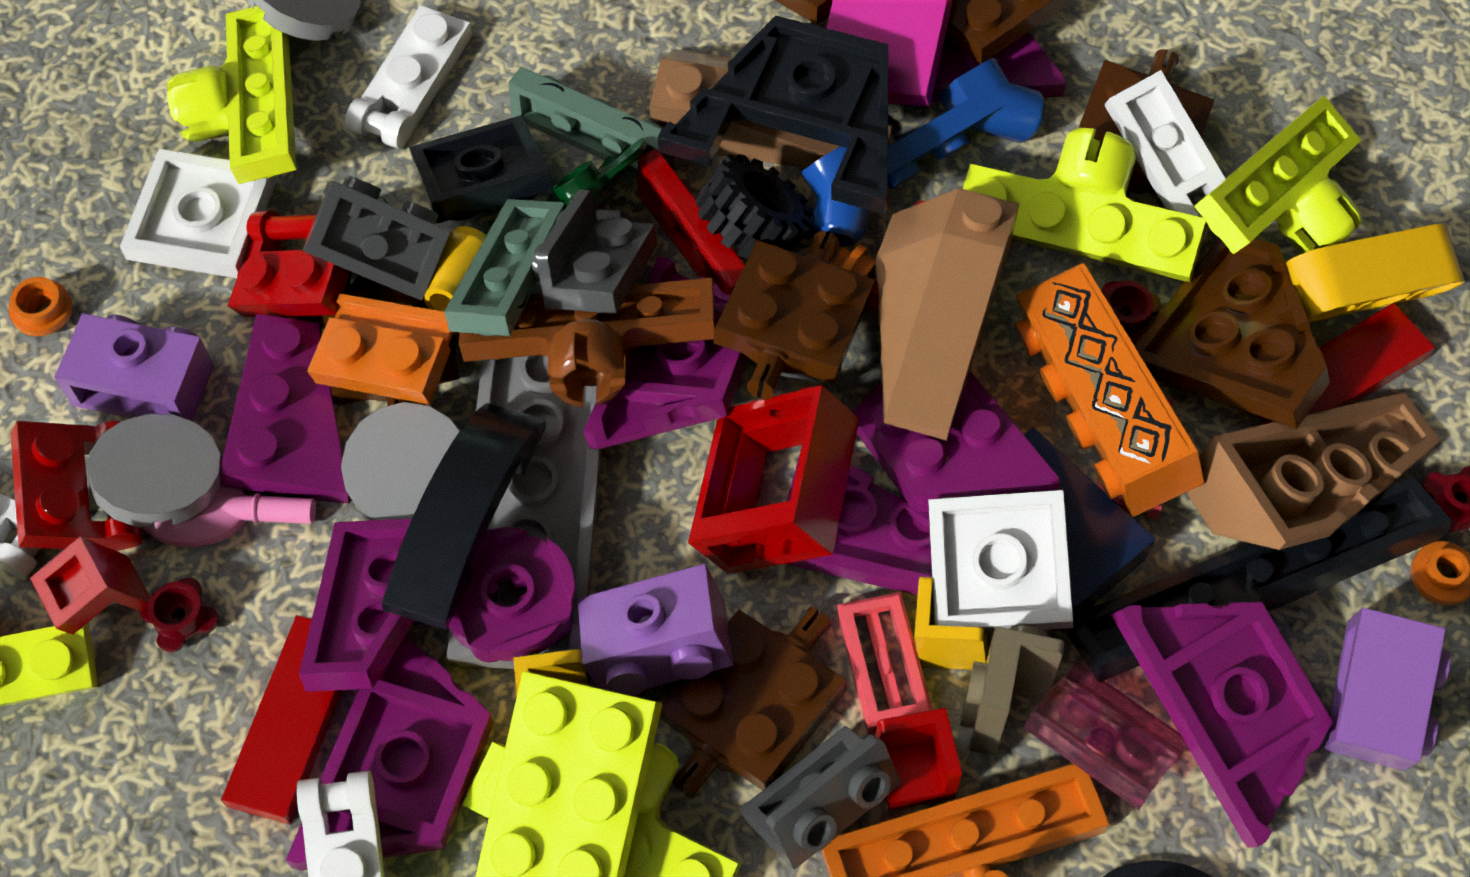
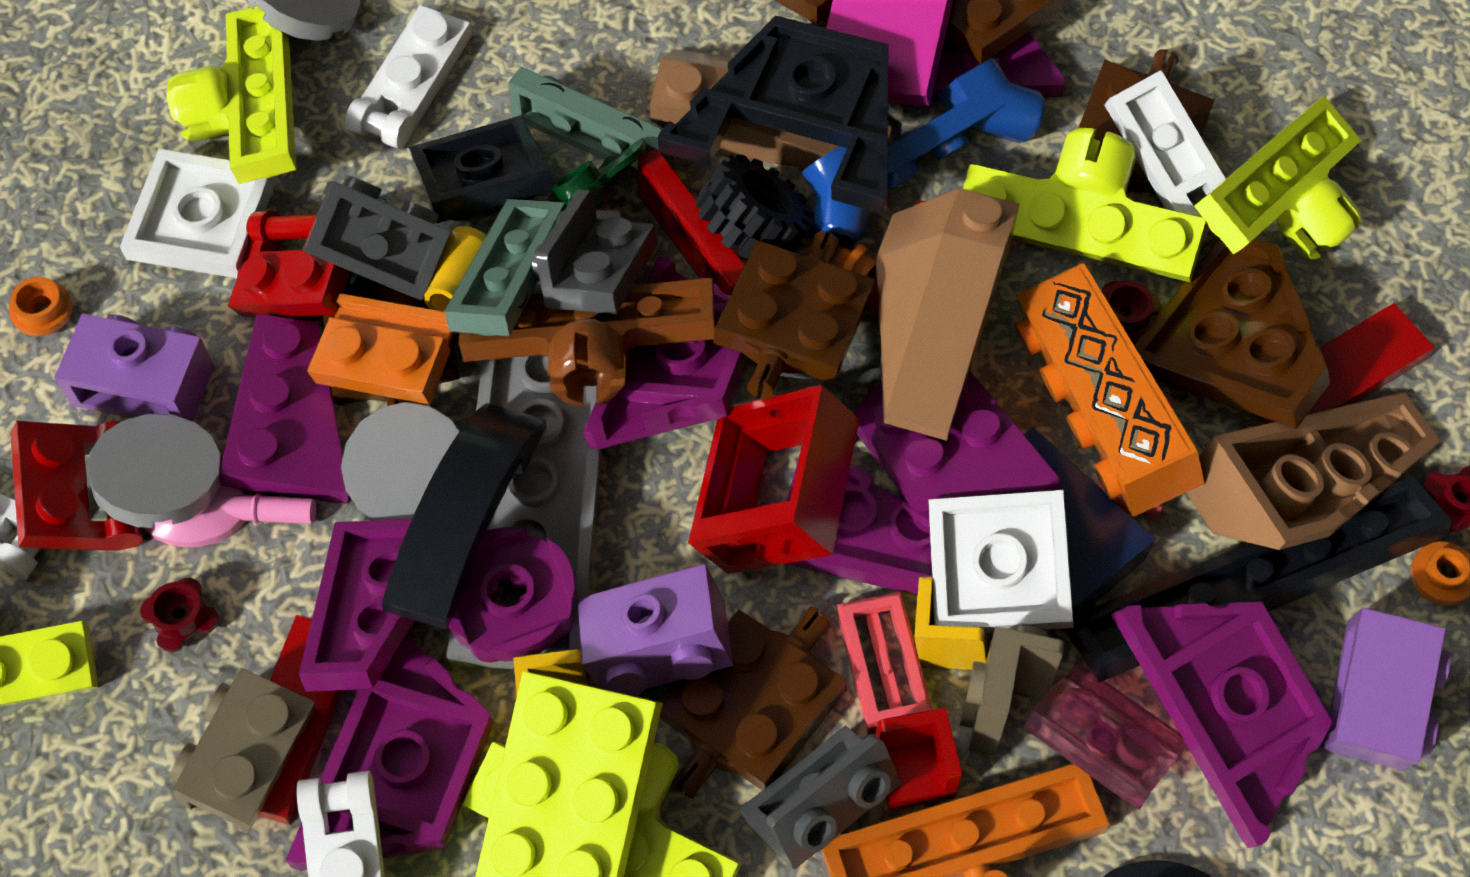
red panel [30,537,150,635] -> none
yellow beam [1286,223,1465,323] -> none
none -> dark tan bracket [170,668,316,831]

